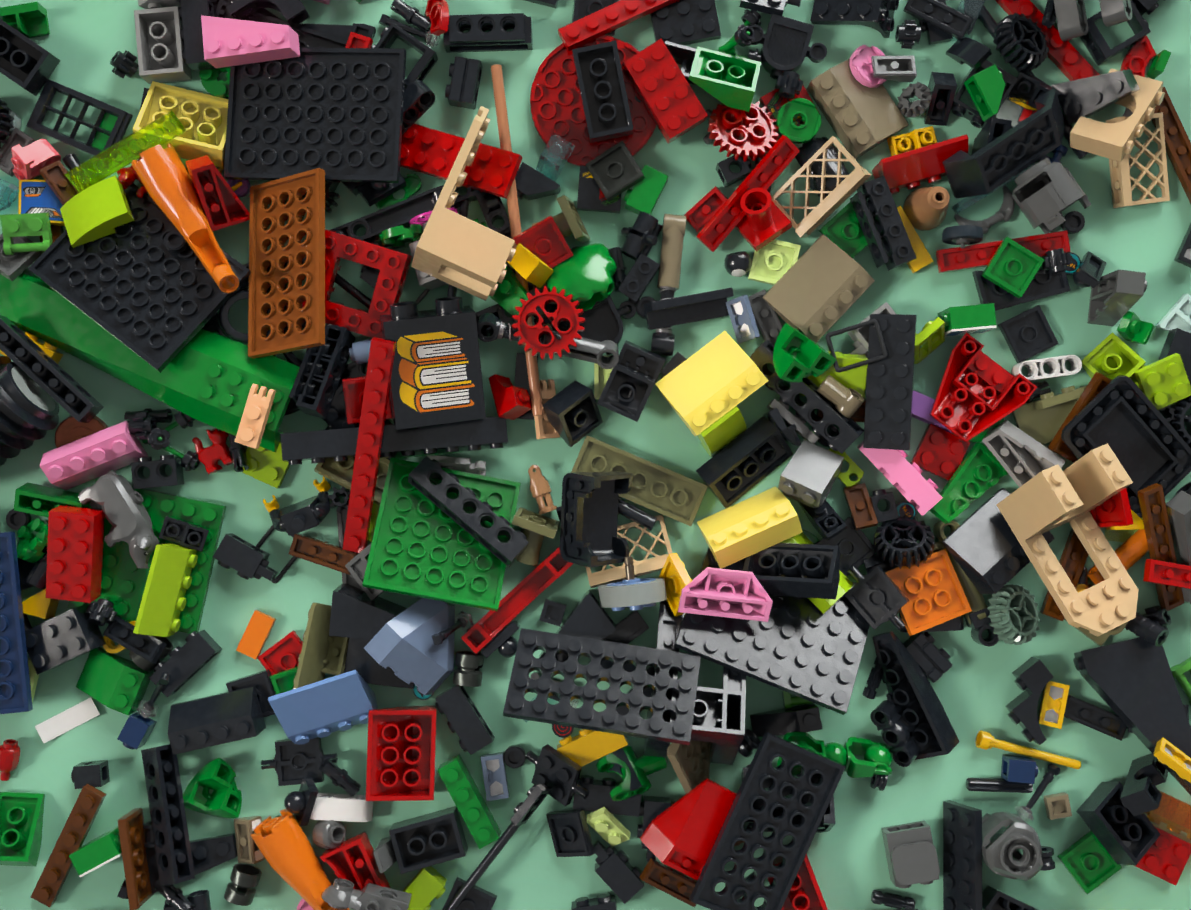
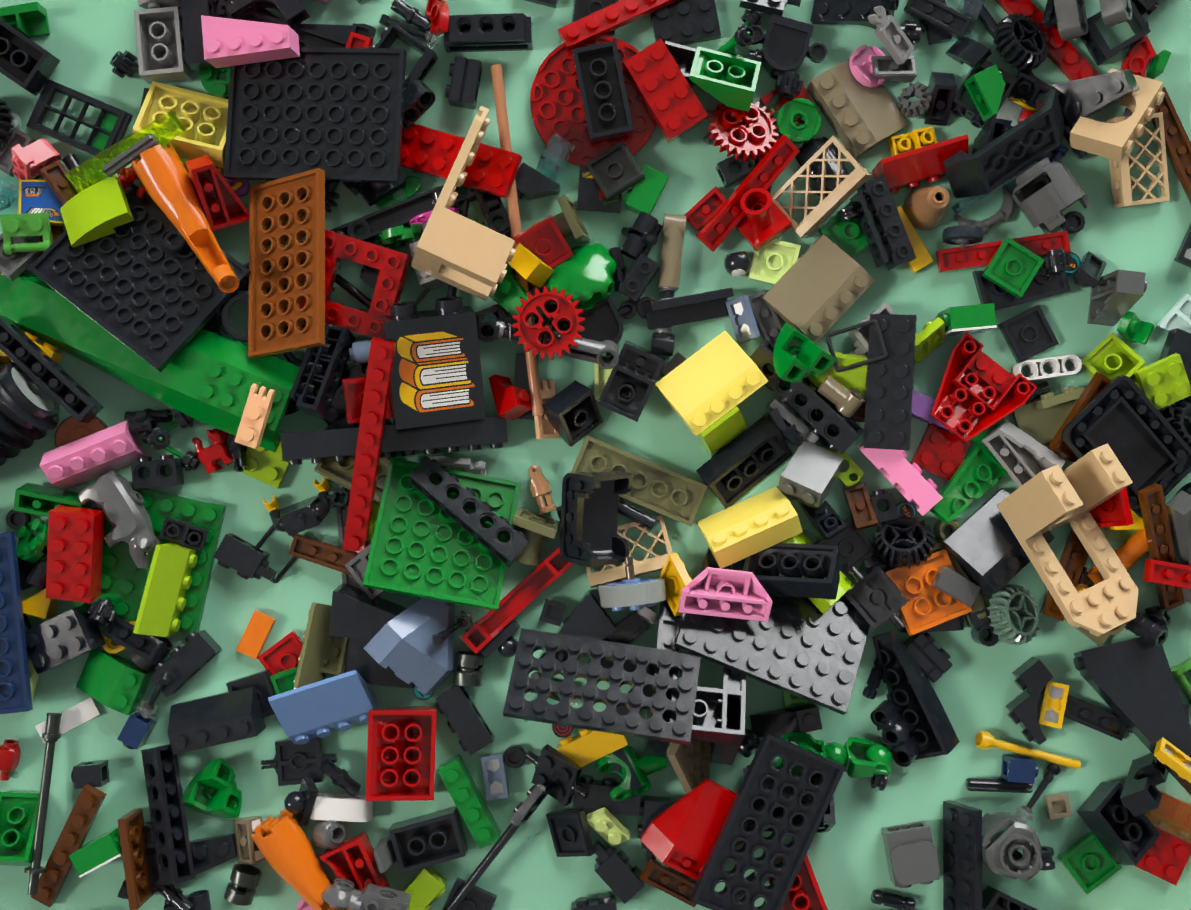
none -> pearl dark grey bar [24,713,62,895]
none -> dark grey axle [102,133,159,177]
none -> light grey tile [636,607,658,625]
none -> black bush [837,205,860,223]
none -> light grey plate [868,6,915,65]
none -> dark grey slope [931,566,980,608]

